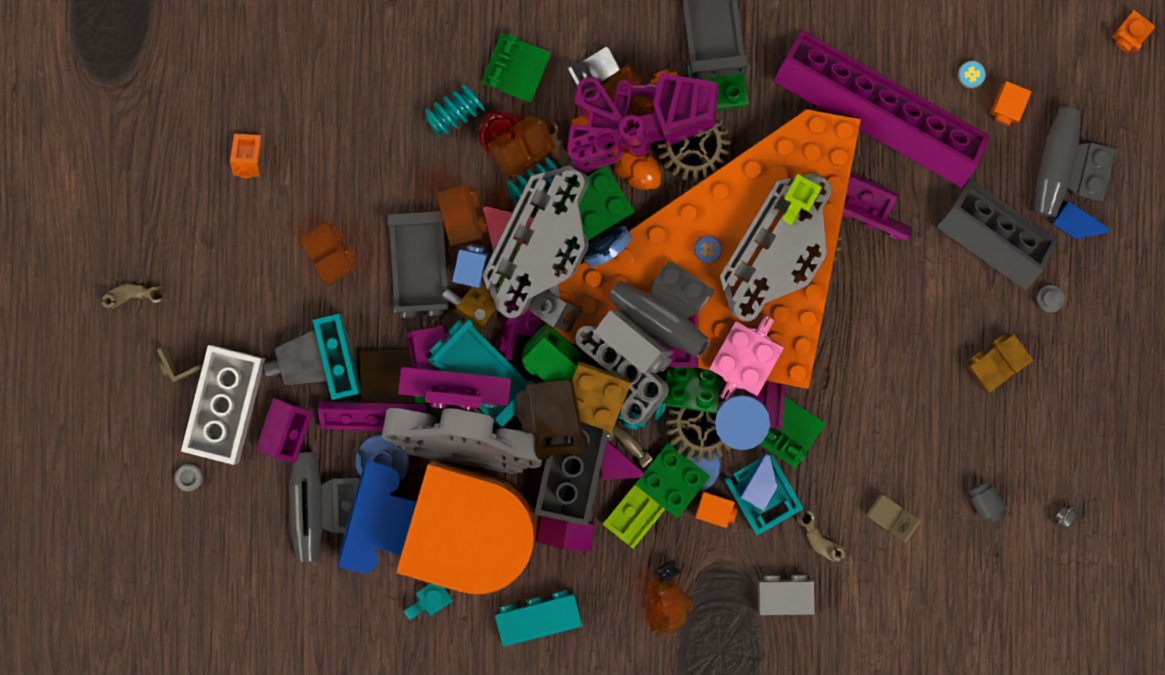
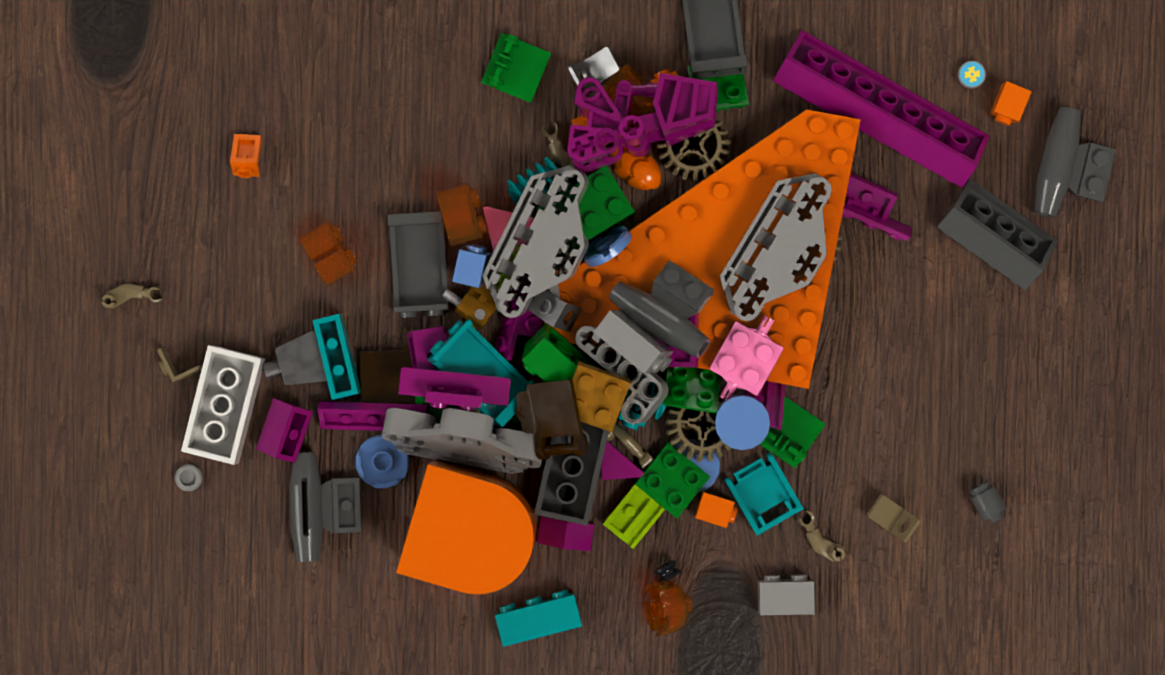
blue brick [336,460,417,573] -> none
teal plate [404,583,453,620] -> none
teal piece [425,84,486,140] -> none
dark red hair [478,111,522,154] -> none
clear orange piece [487,115,556,177] -> none
tile [694,236,722,263] -> none
tile [739,453,777,511] -> none
lime plate [782,174,822,226] -> none
pearl gold brick [966,333,1034,393] -> none
flat silver plate [1037,285,1065,312] -> none
blue tile [1052,201,1110,239] -> none
flat silver plate [1055,506,1080,531] -> none
orange bracket [1112,10,1155,53] -> none

